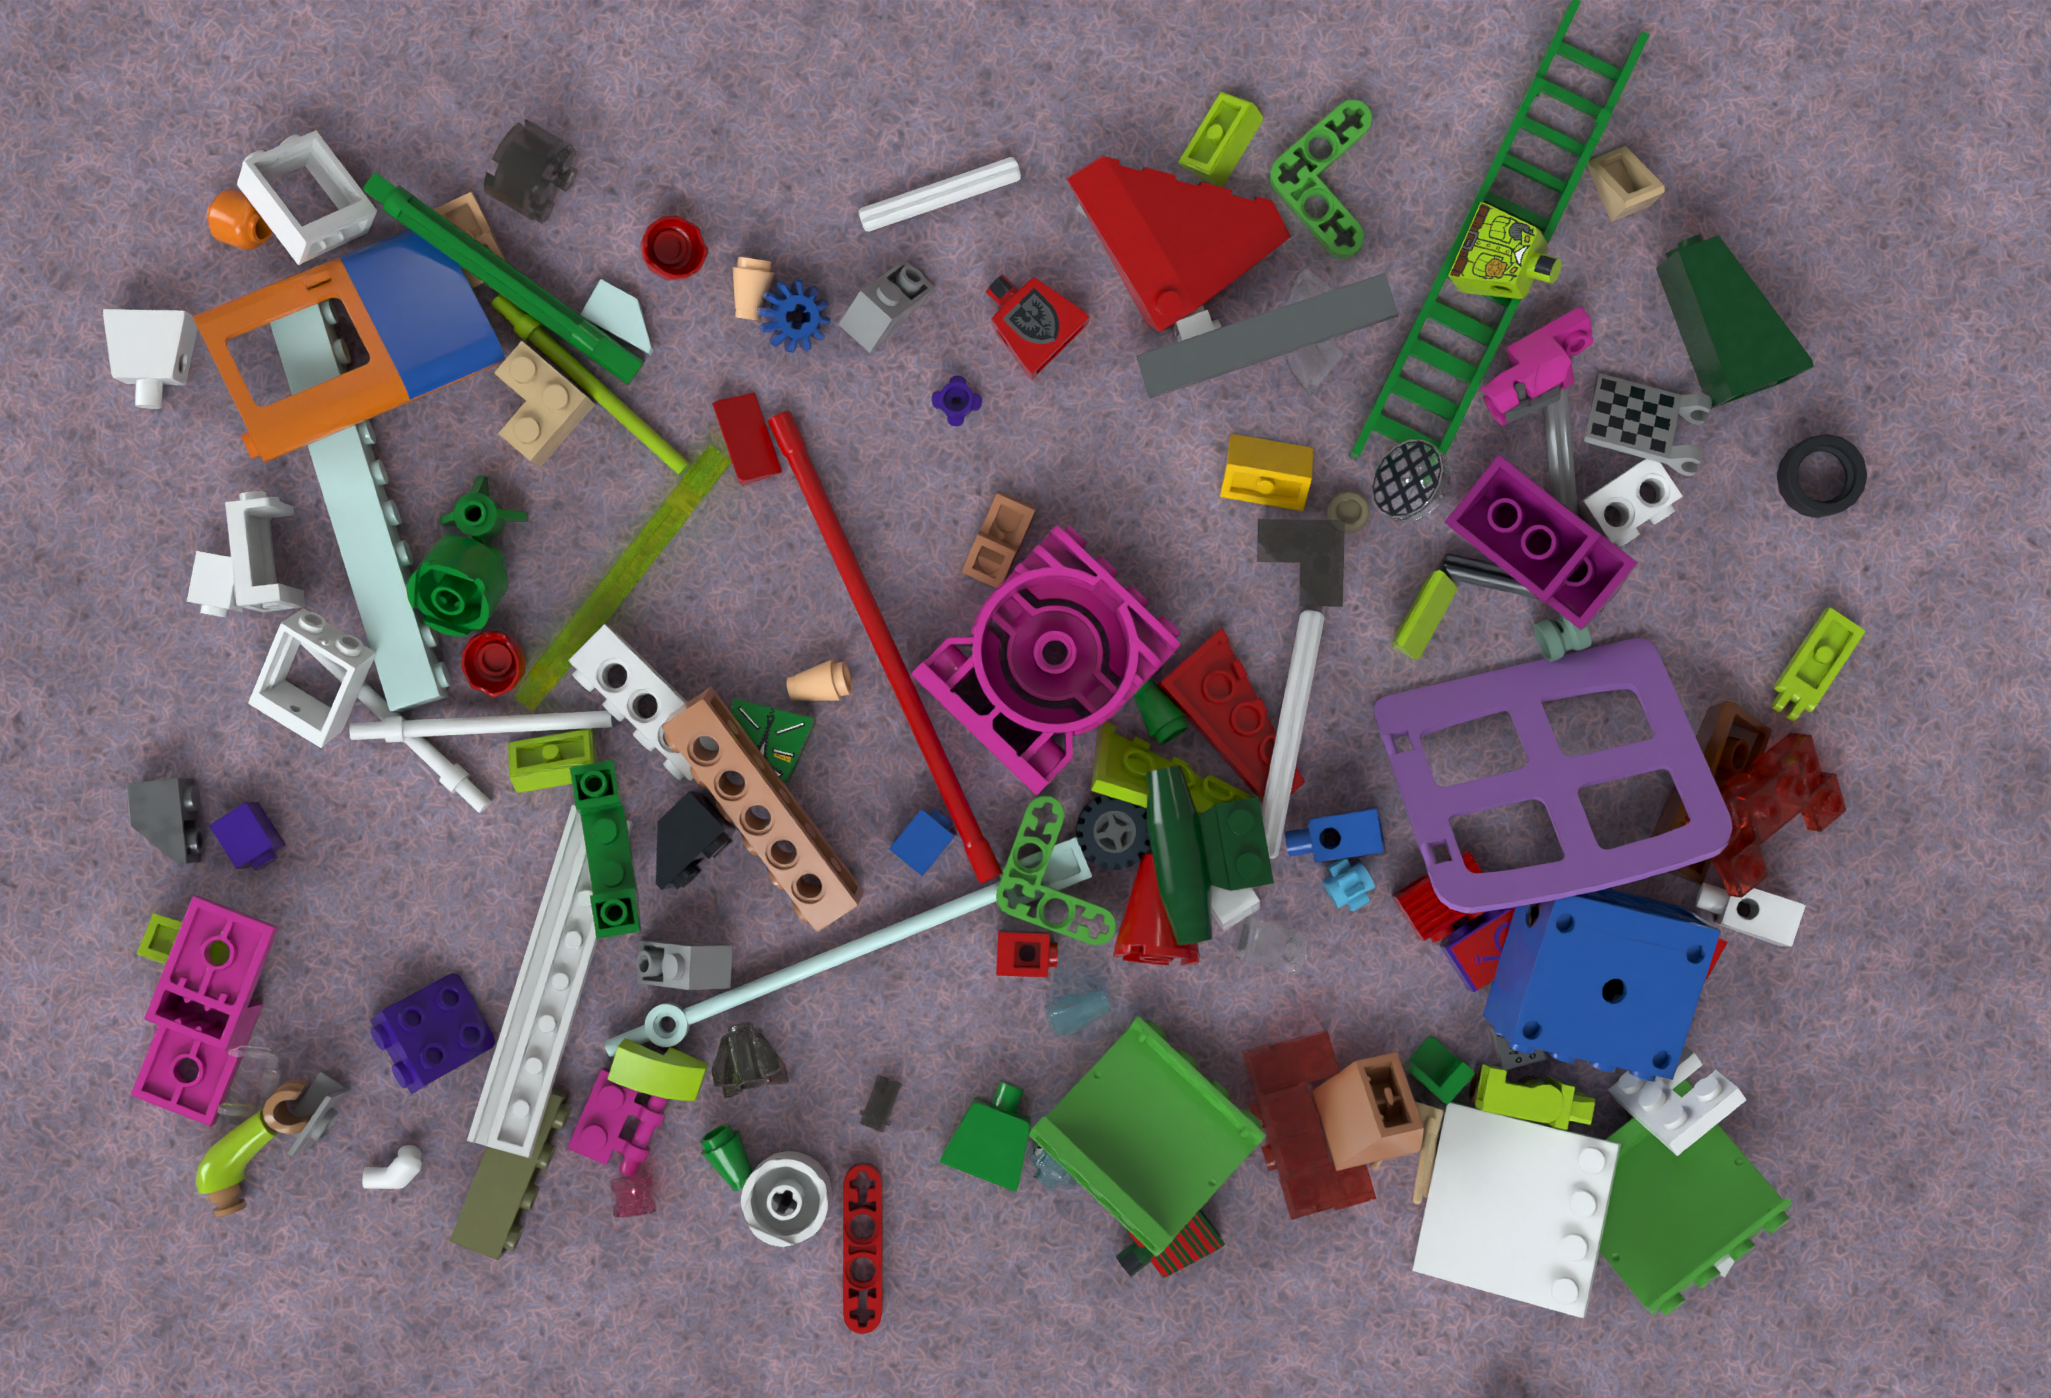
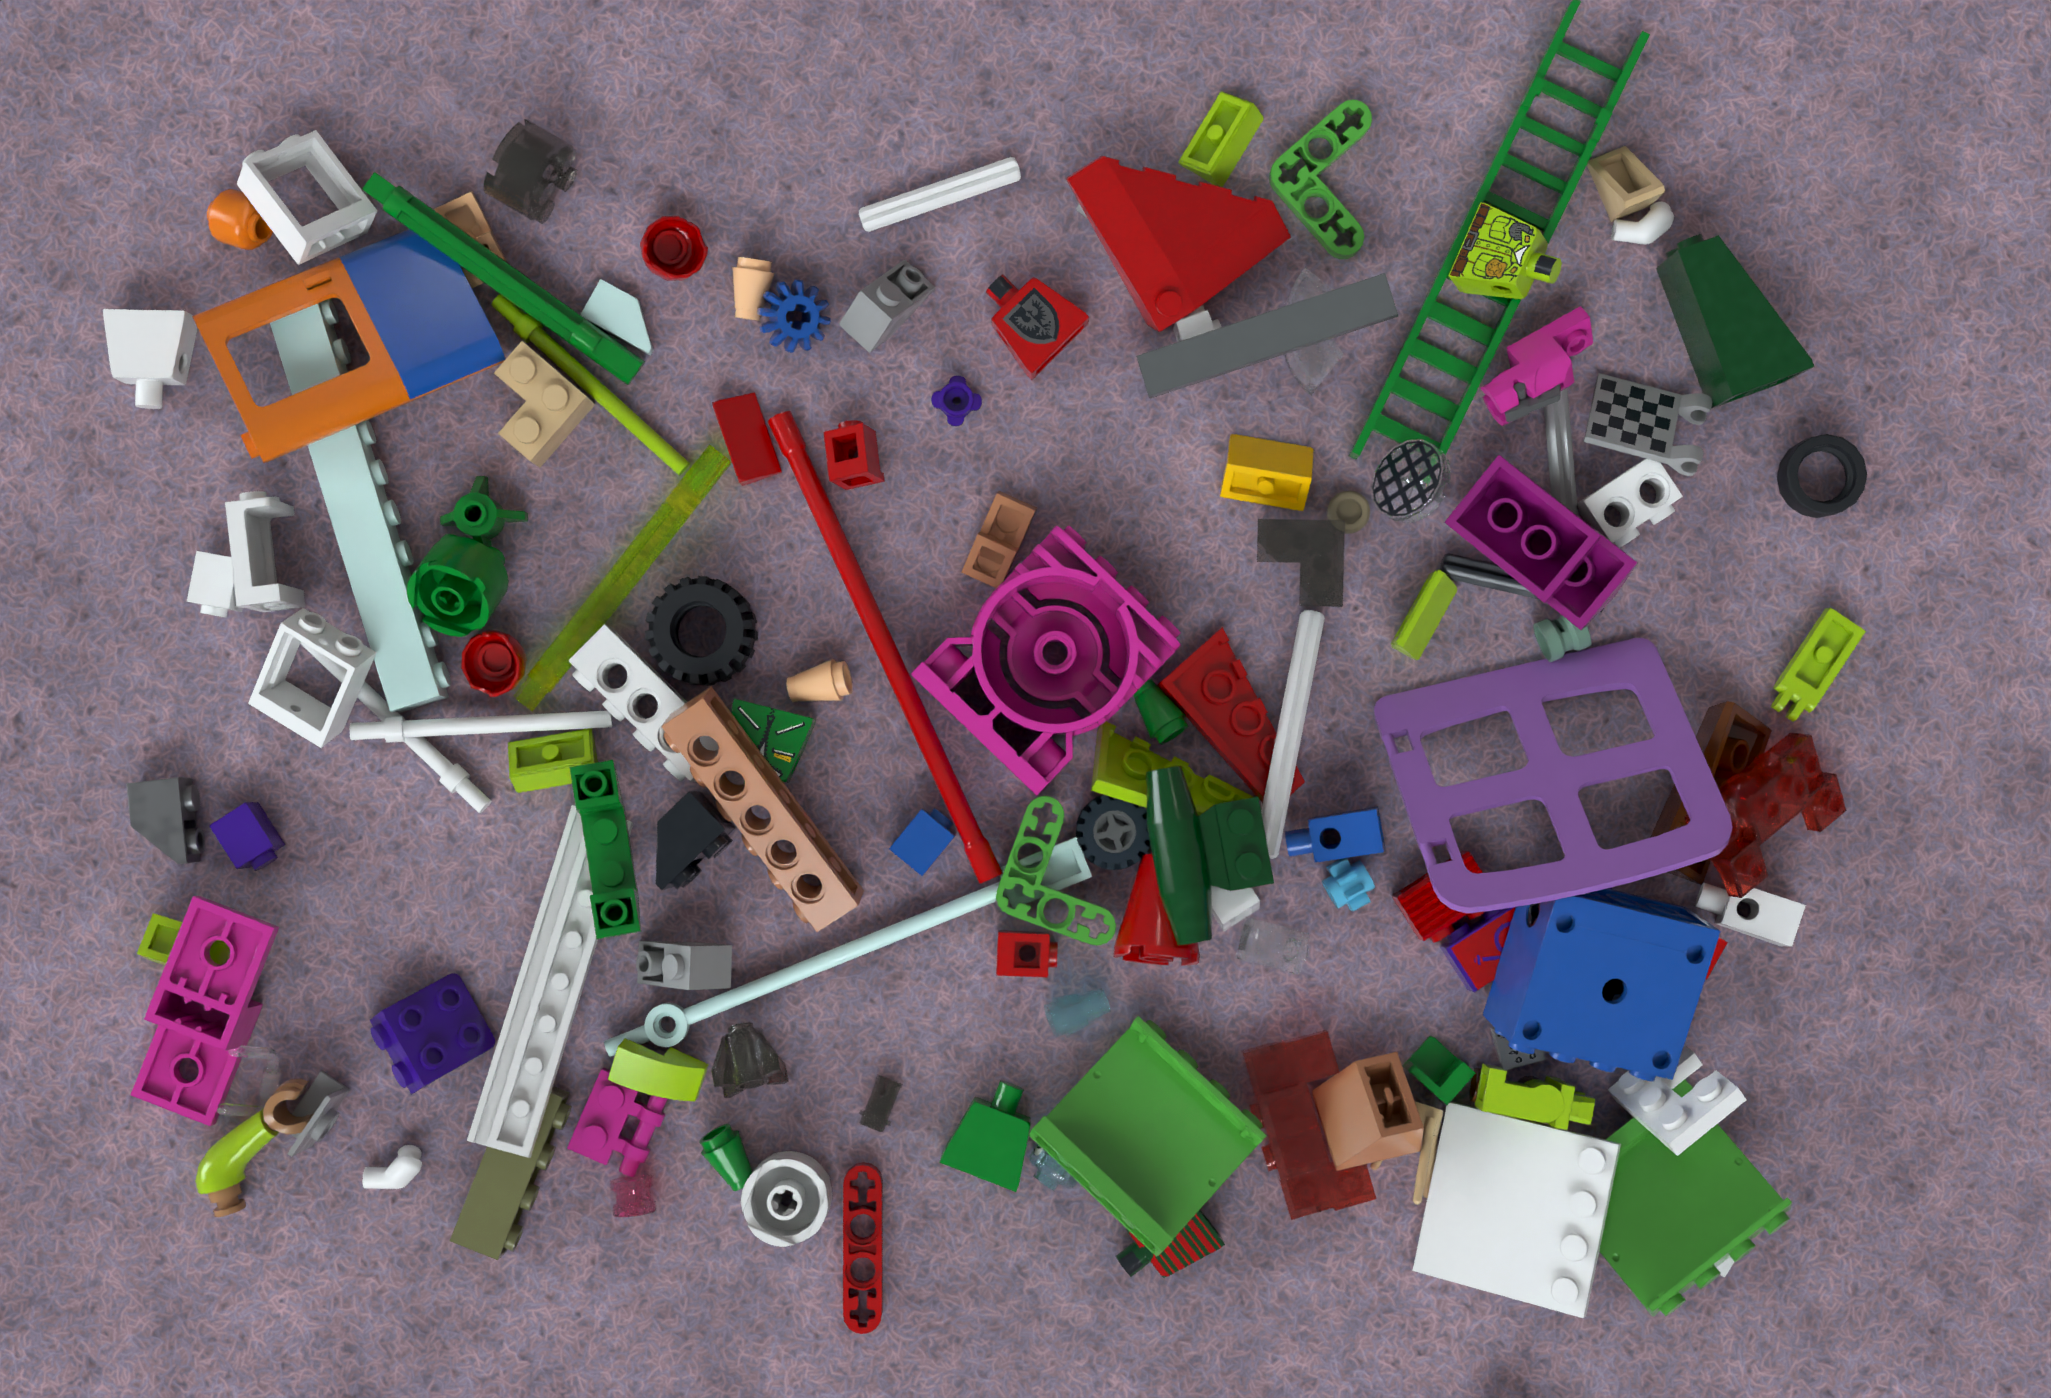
none -> black tyre [645,576,758,686]
none -> red brick [823,420,885,490]
none -> white arm [1611,202,1674,245]

